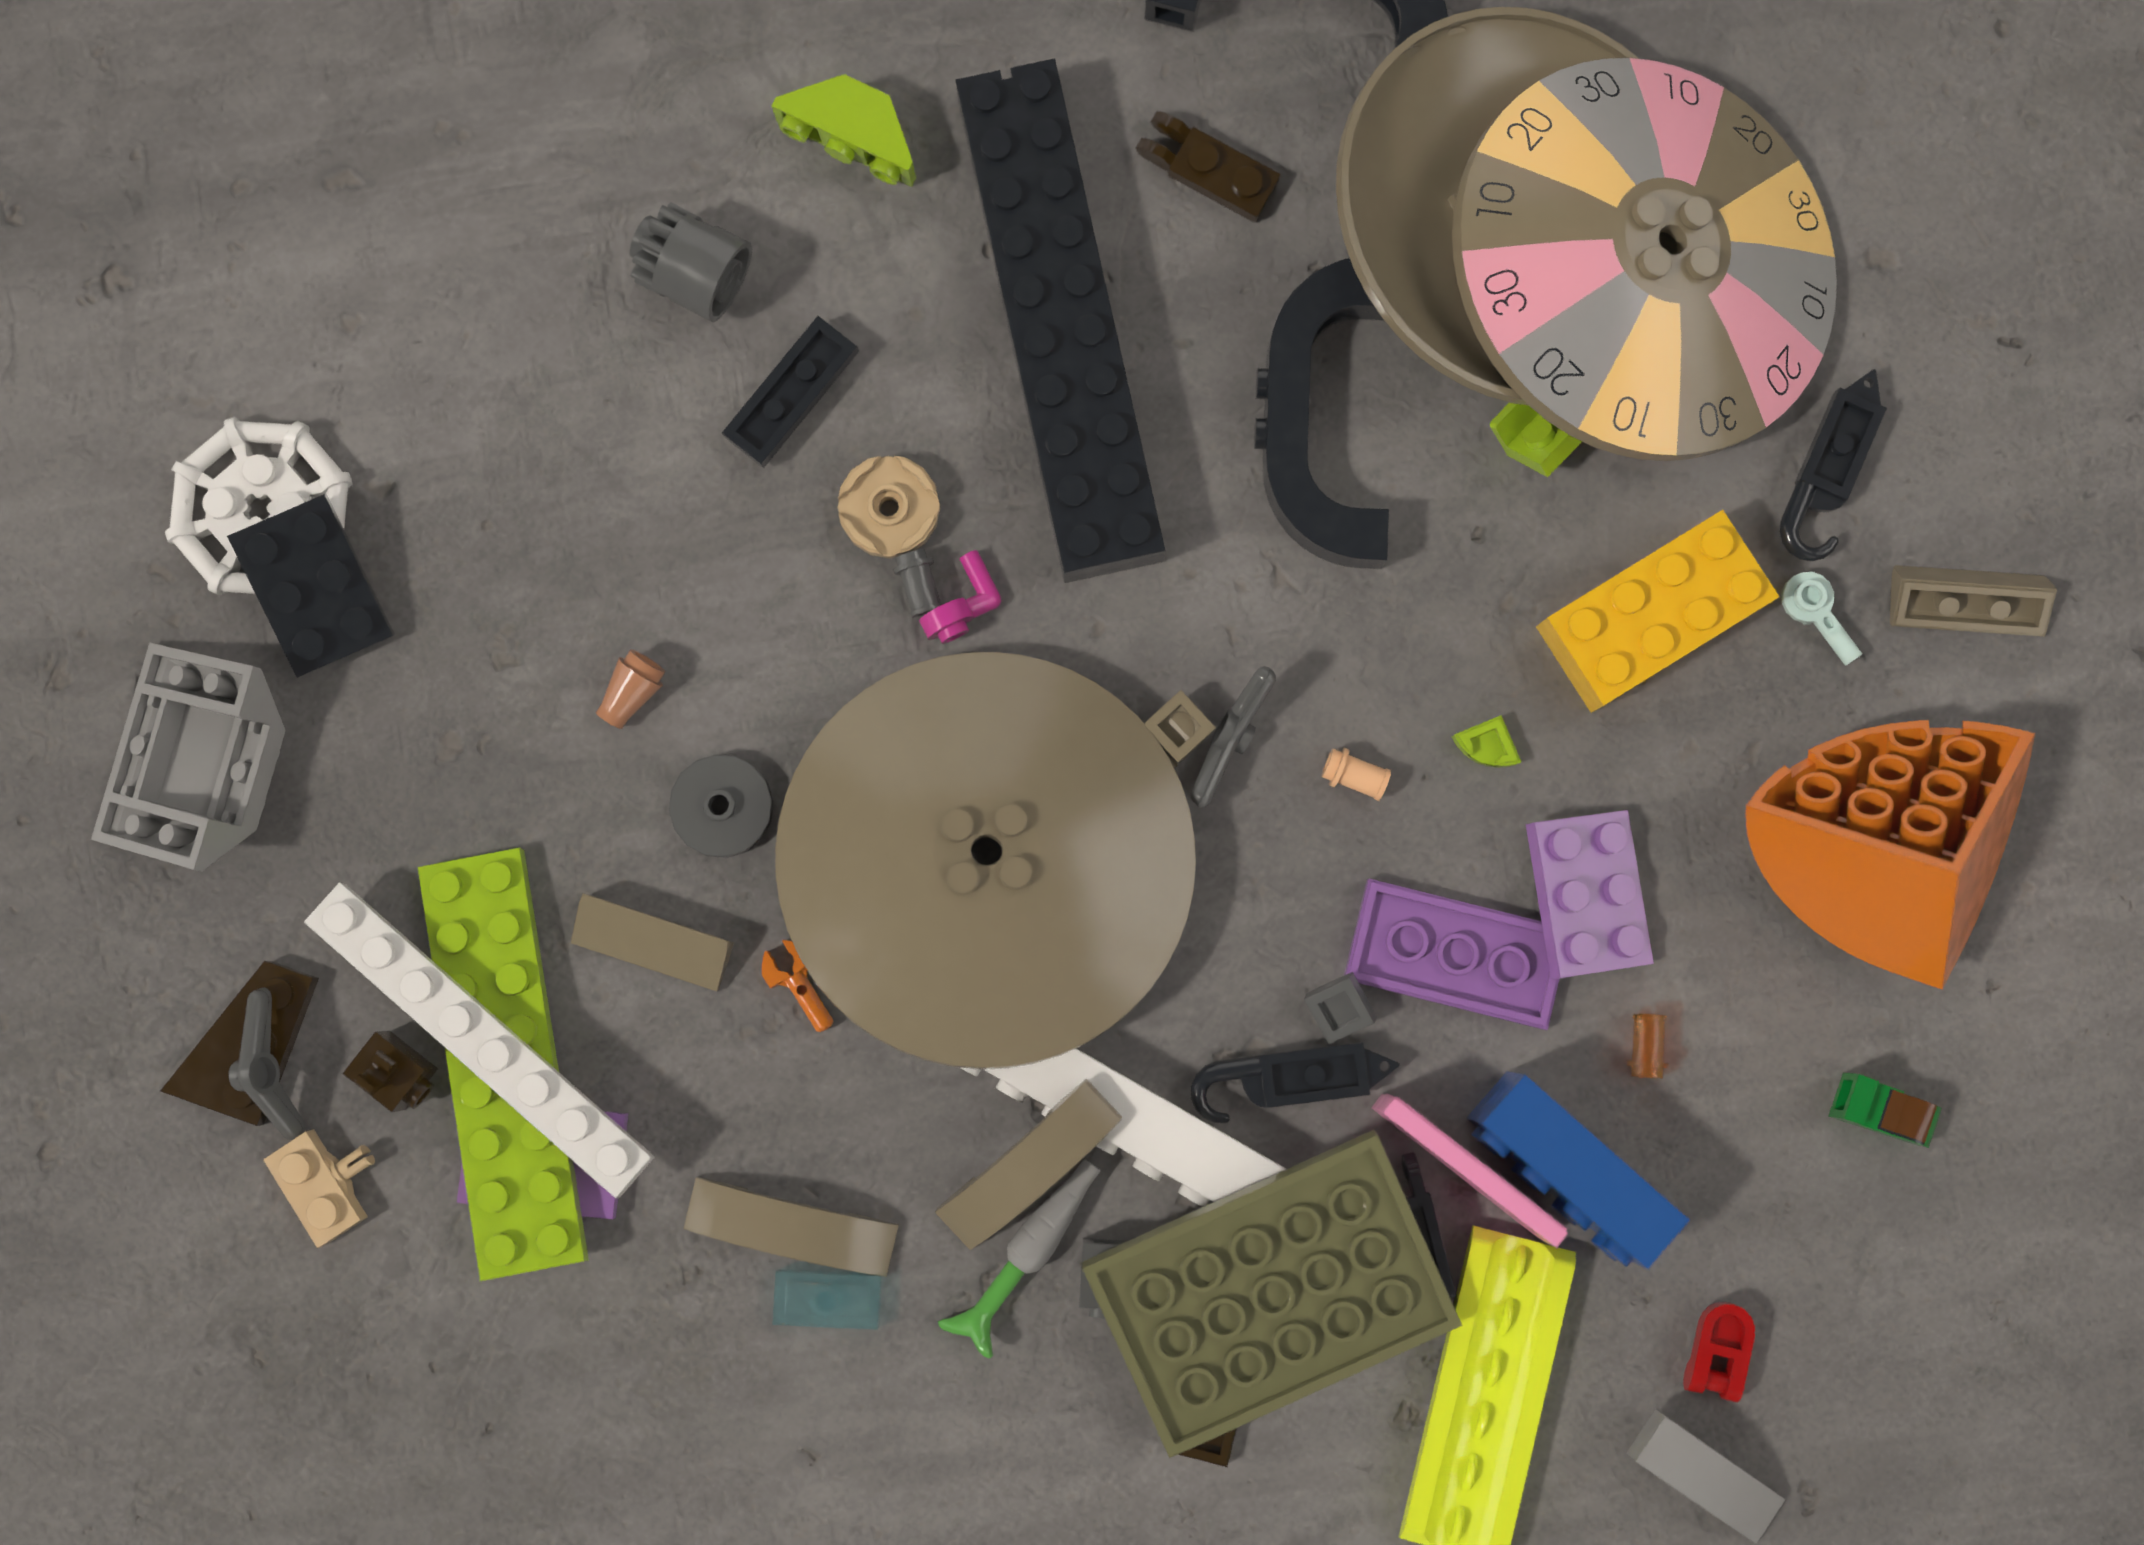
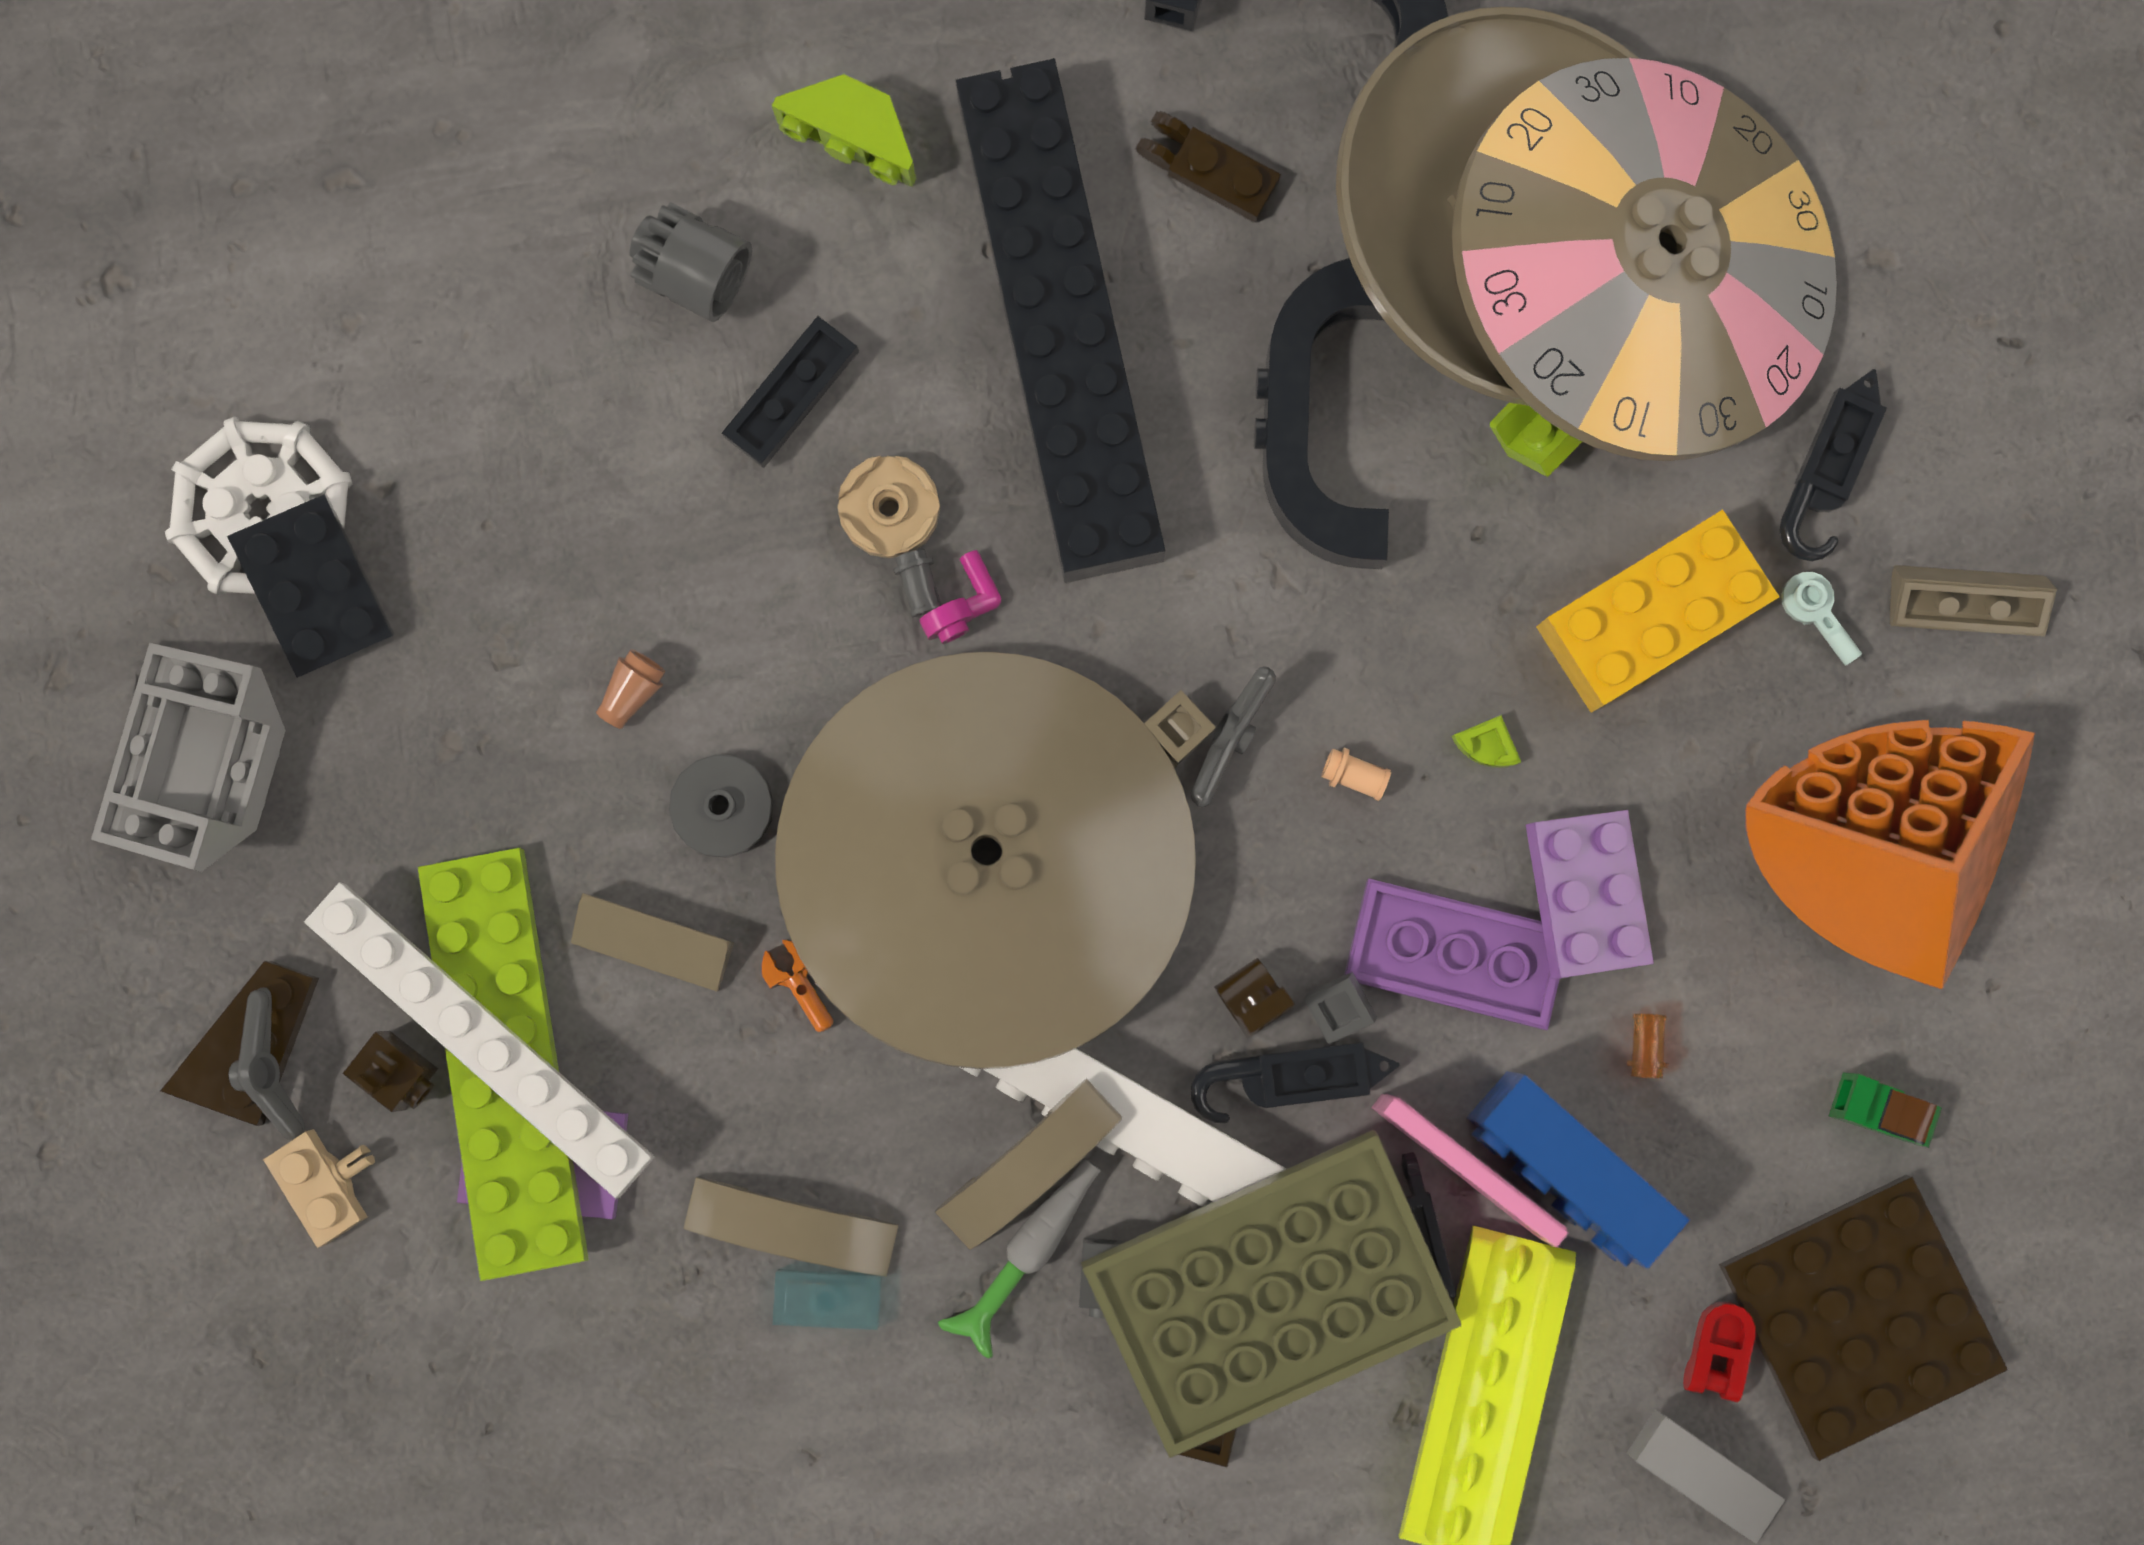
none -> dark brown plate [1214,958,1295,1039]
none -> dark brown plate [1719,1175,2008,1461]

